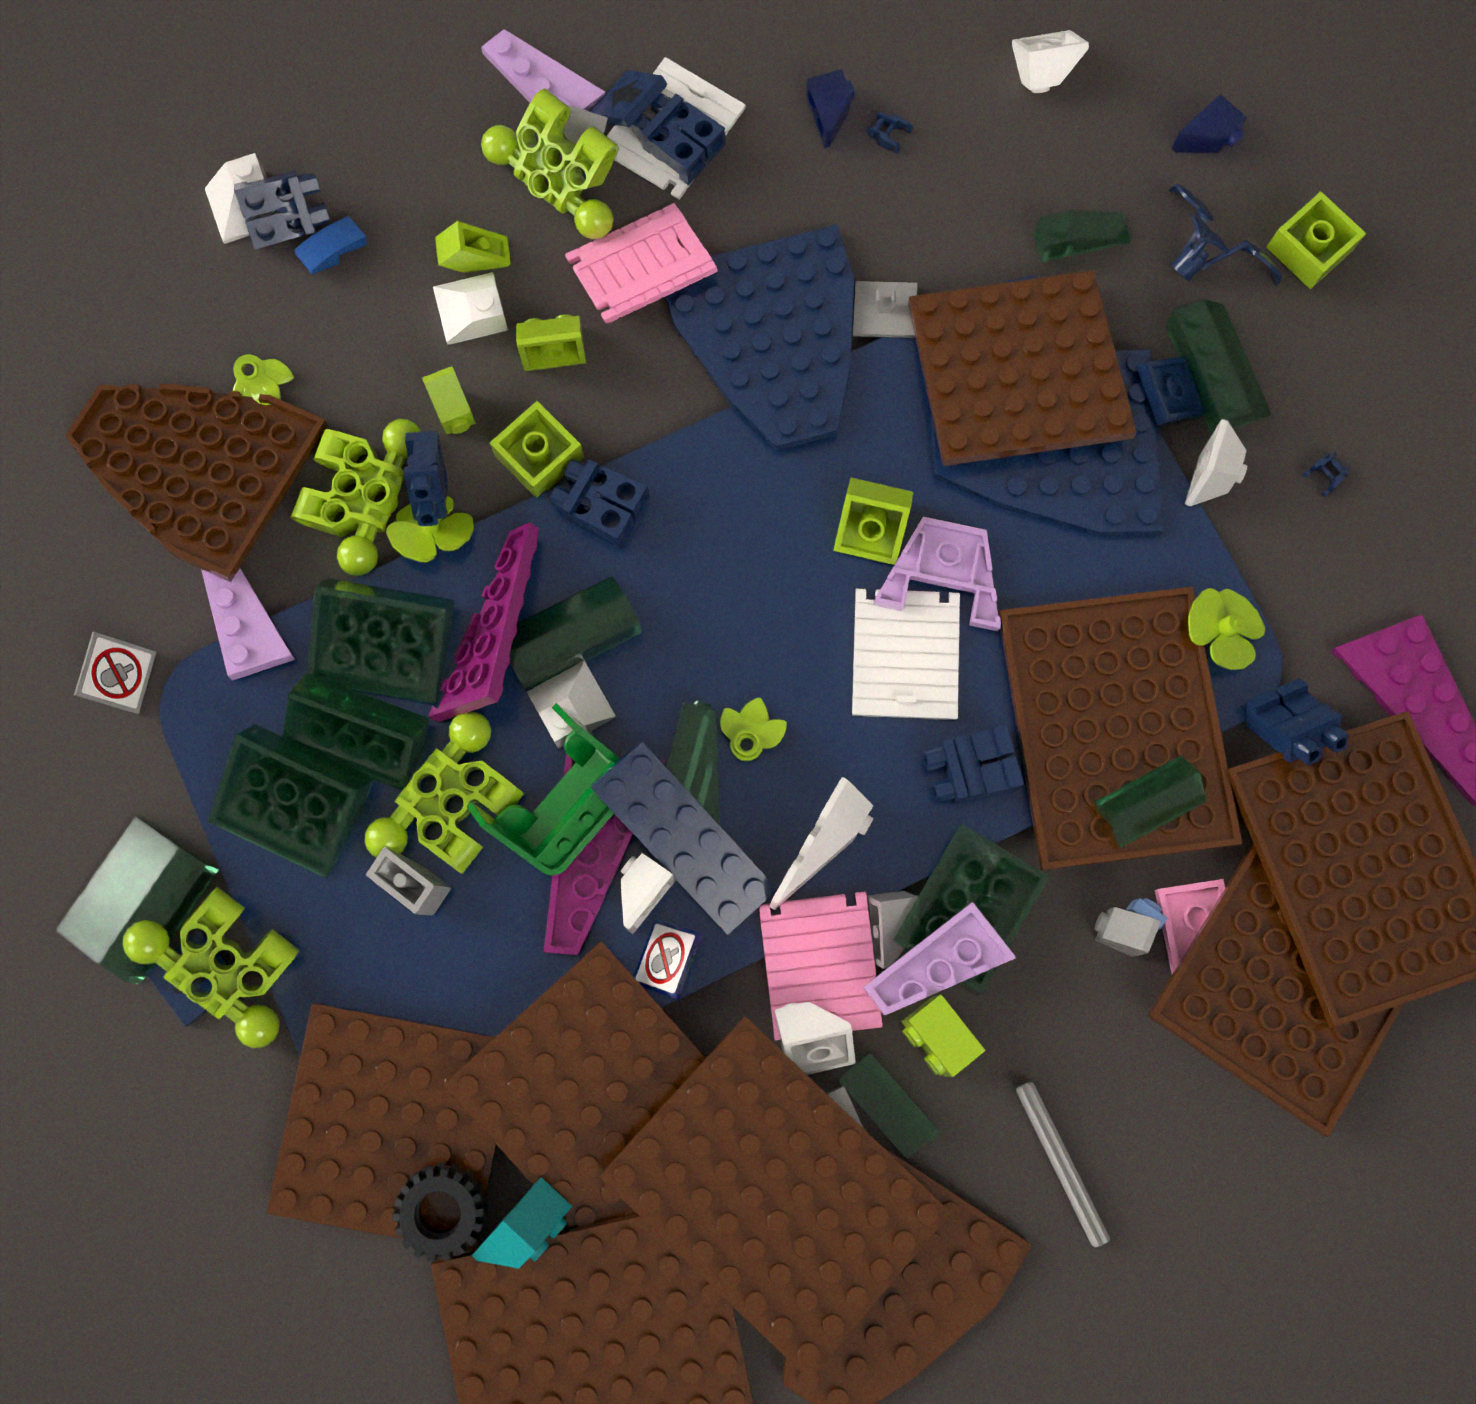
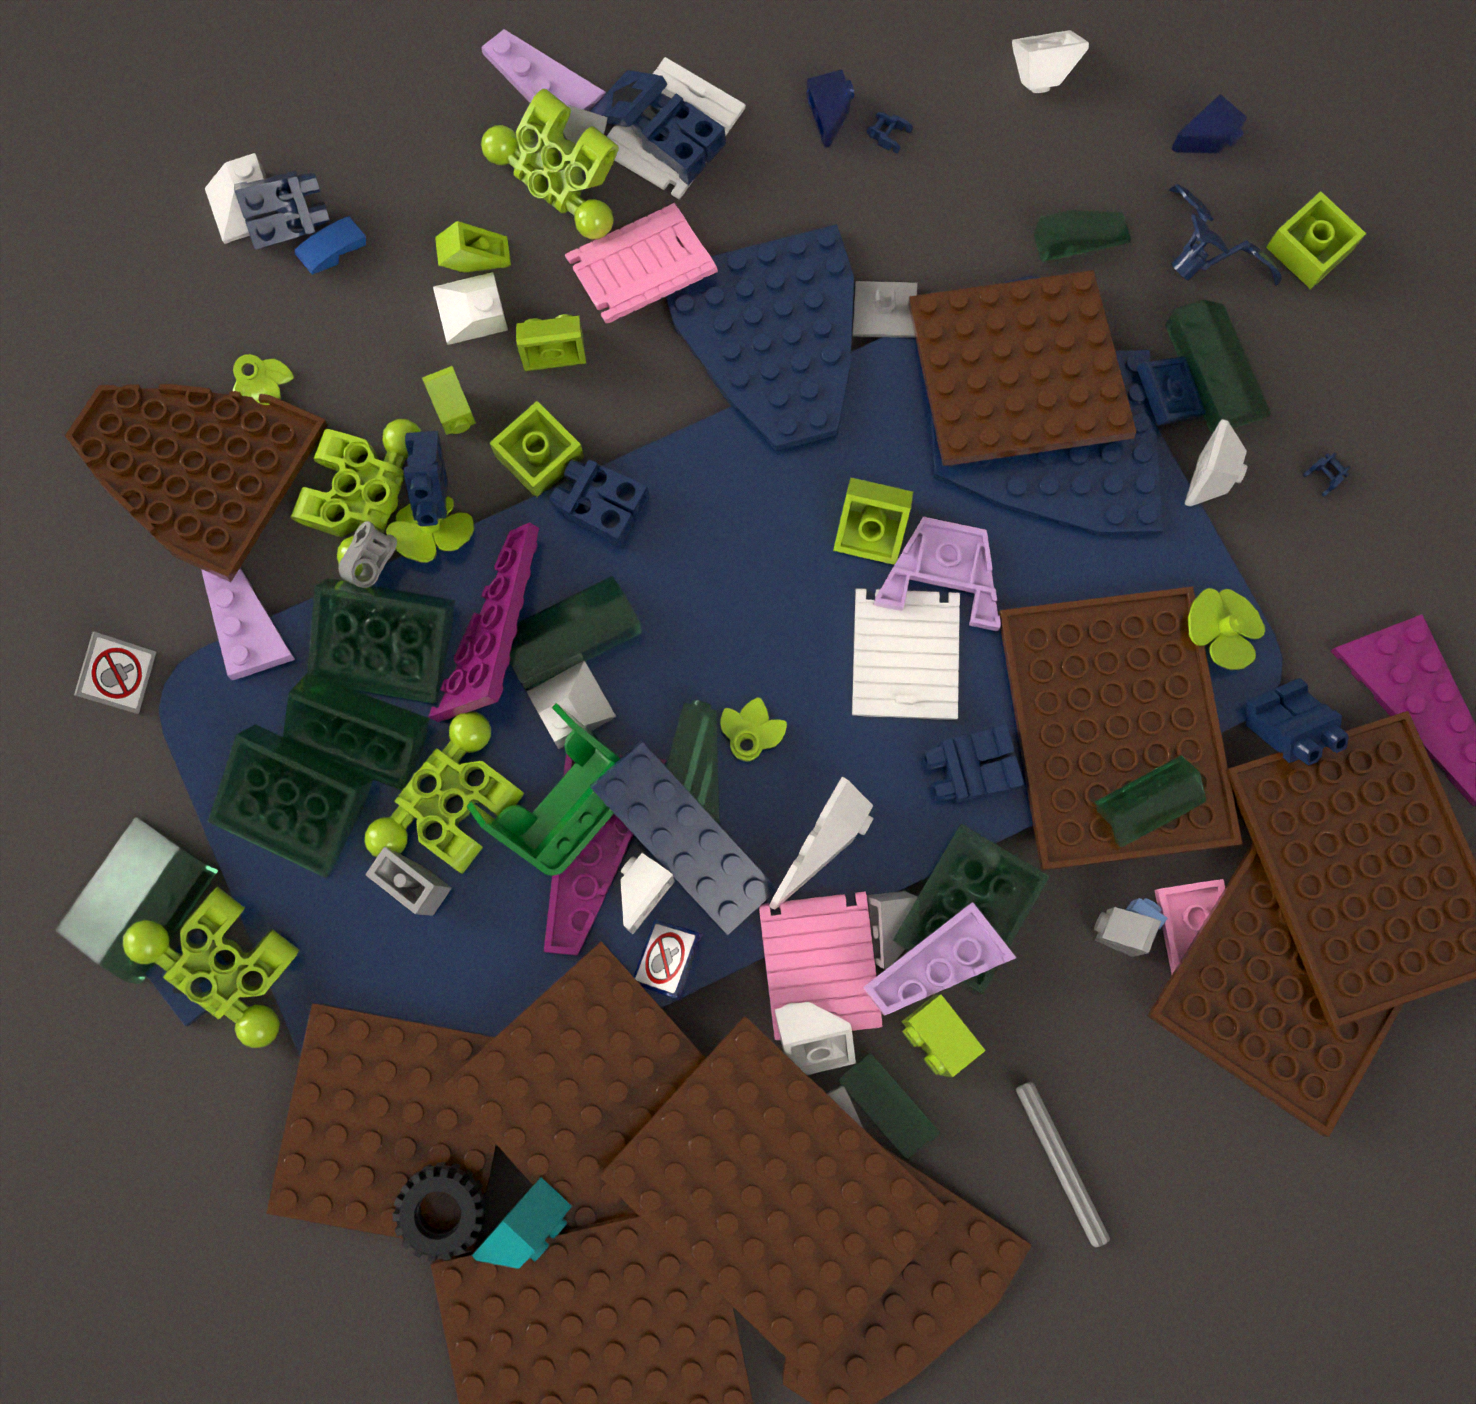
none -> light grey piece [339,521,397,588]

